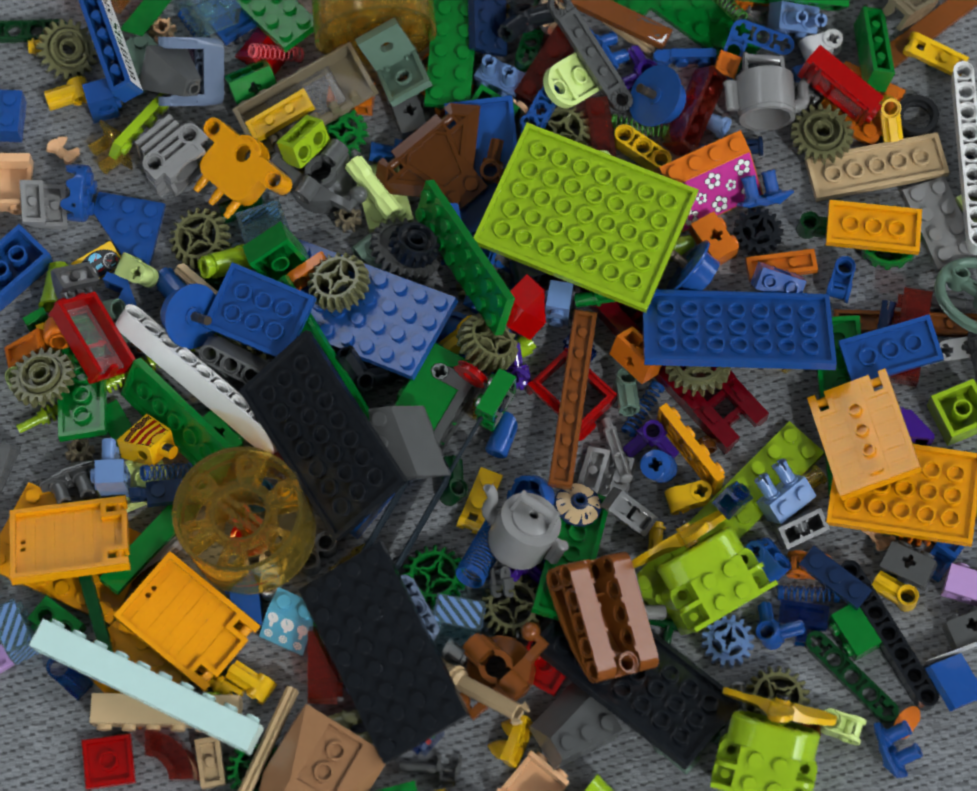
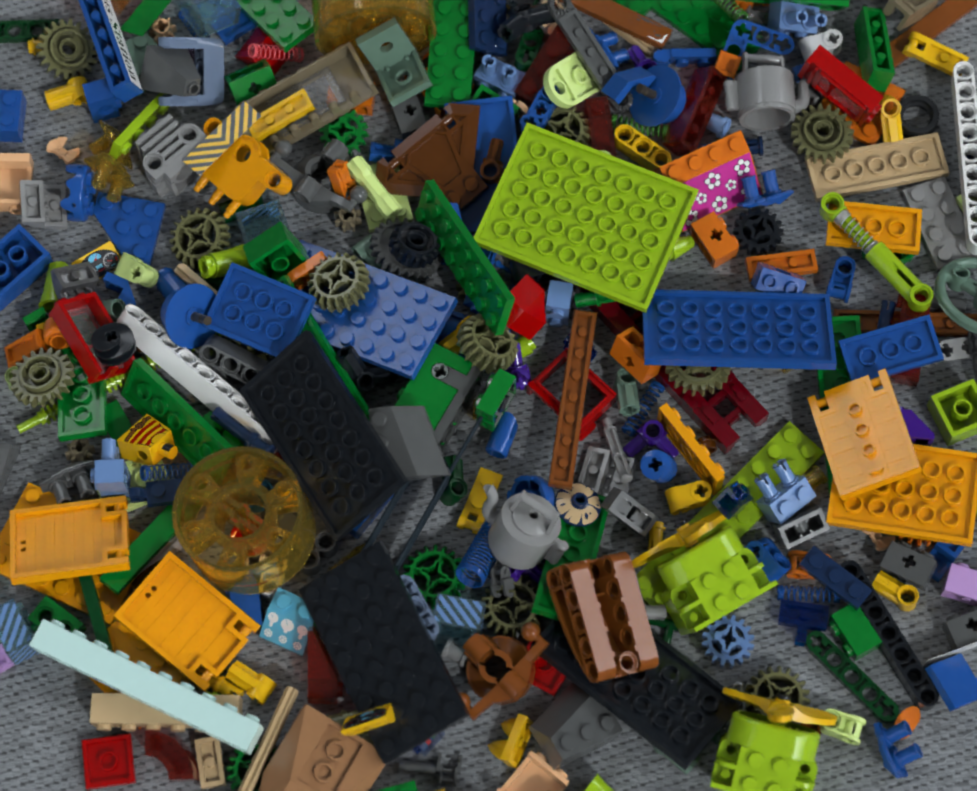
clear blue piece [46,658,94,701] -> none
lime brick [276,115,330,169] -> none
tan piece [441,657,530,725] -> none
red piece [454,360,488,388] -> none
blue piece [666,240,720,291] -> none
blue axle [756,601,805,650] -> none
dark green piece [796,211,827,239] -> none
none -> clear yellow connector [83,152,135,203]
none -> black piece [91,323,136,366]
none -> sticker [182,101,262,176]
none -> dark blue pin [210,407,276,464]
none -> orange piece [327,159,357,201]
none -> yellow slope [341,704,396,736]
none -> blue slope [601,66,656,104]
none -> lime piece [819,192,933,313]

